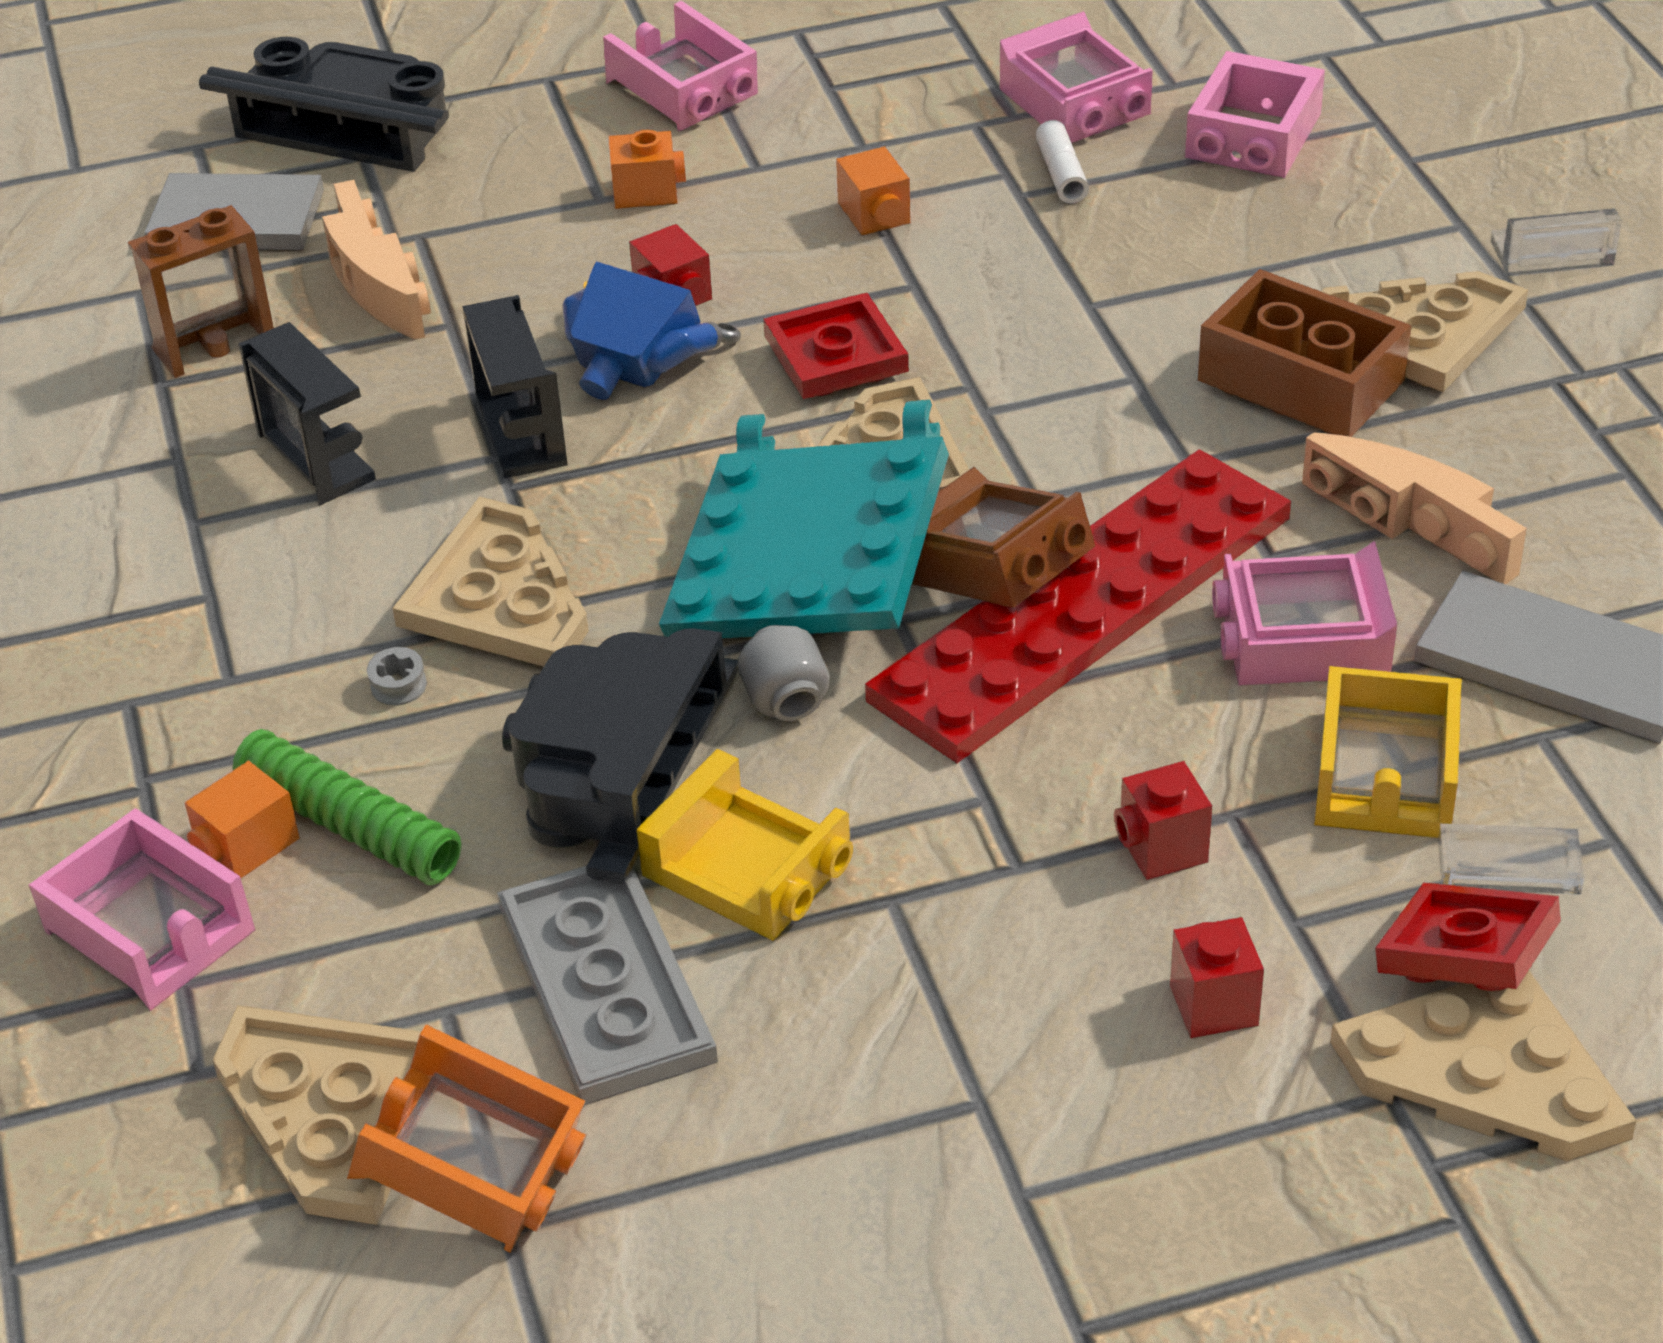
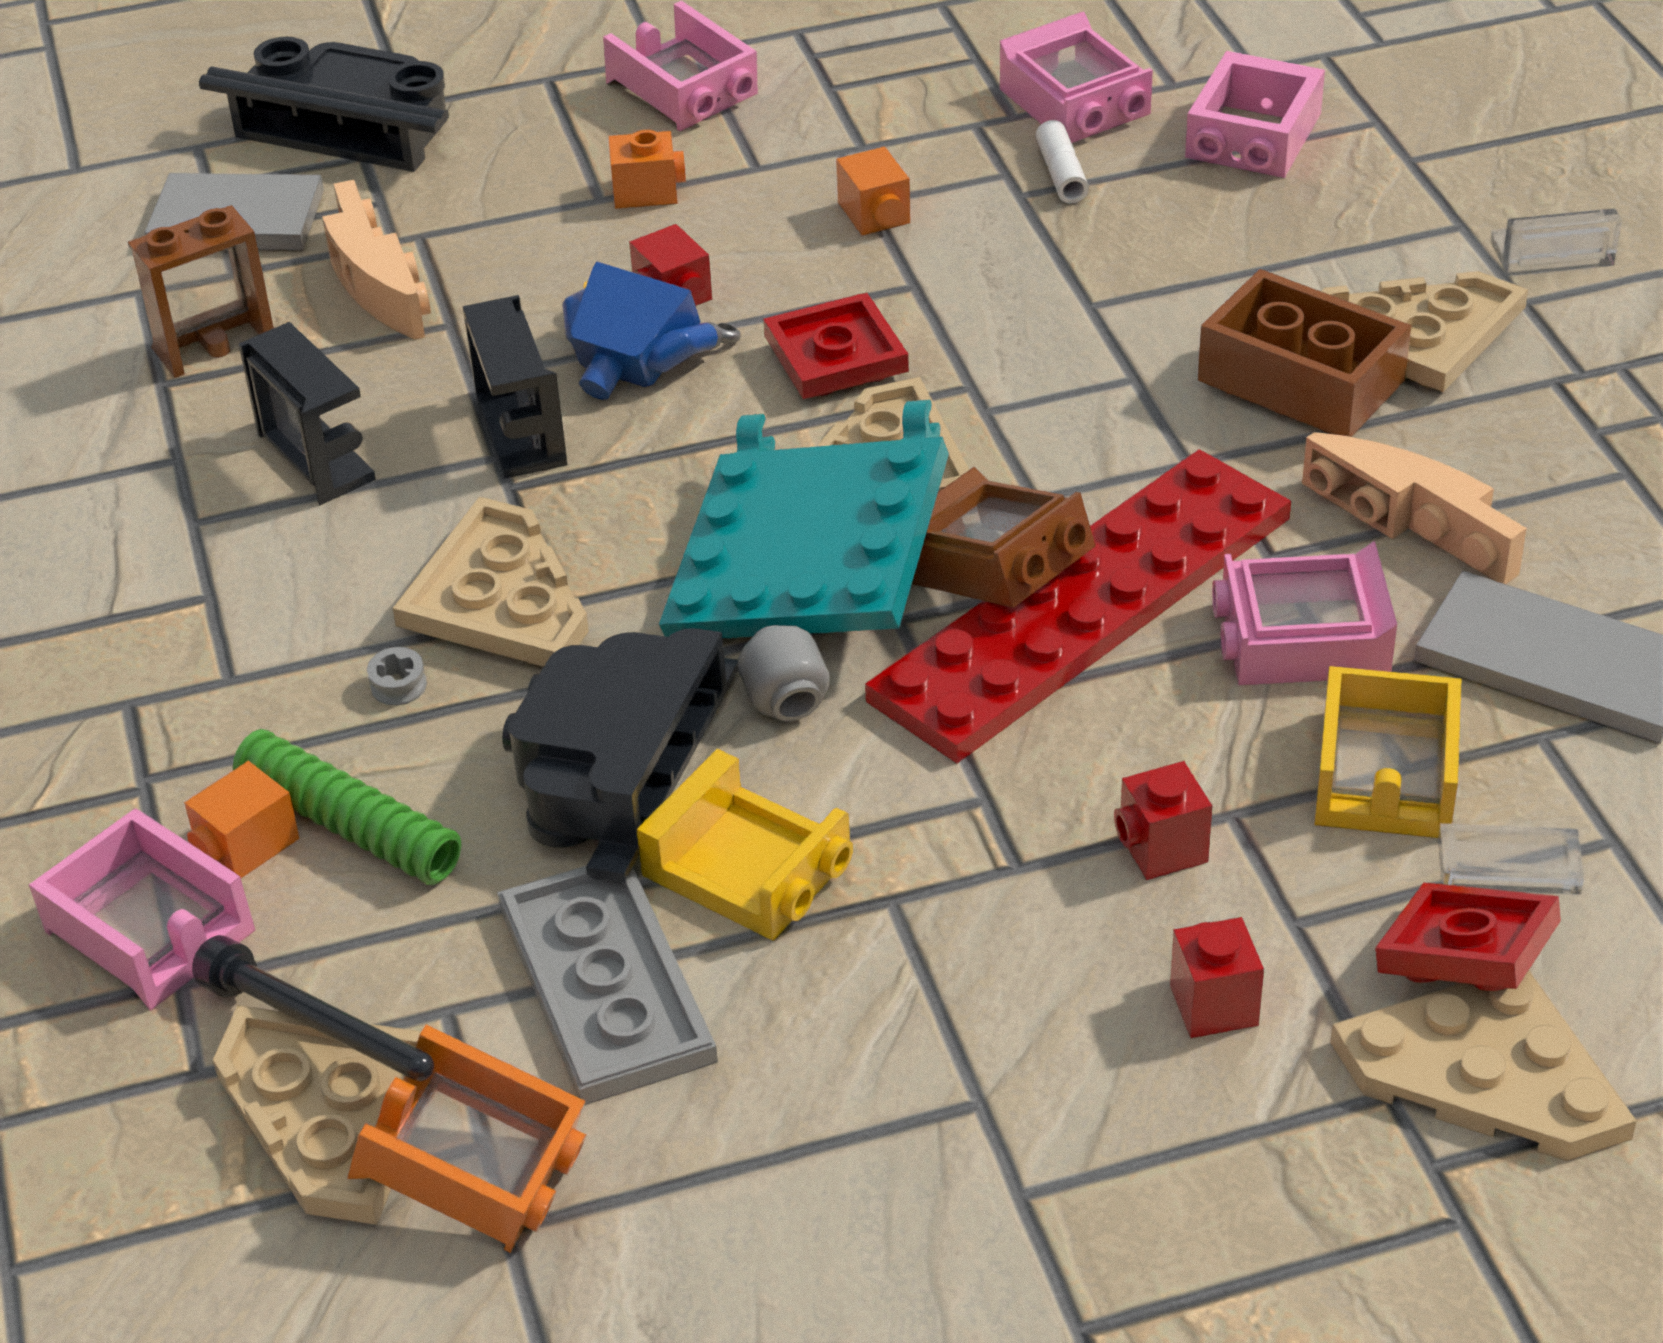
none -> black piece [192,935,434,1081]

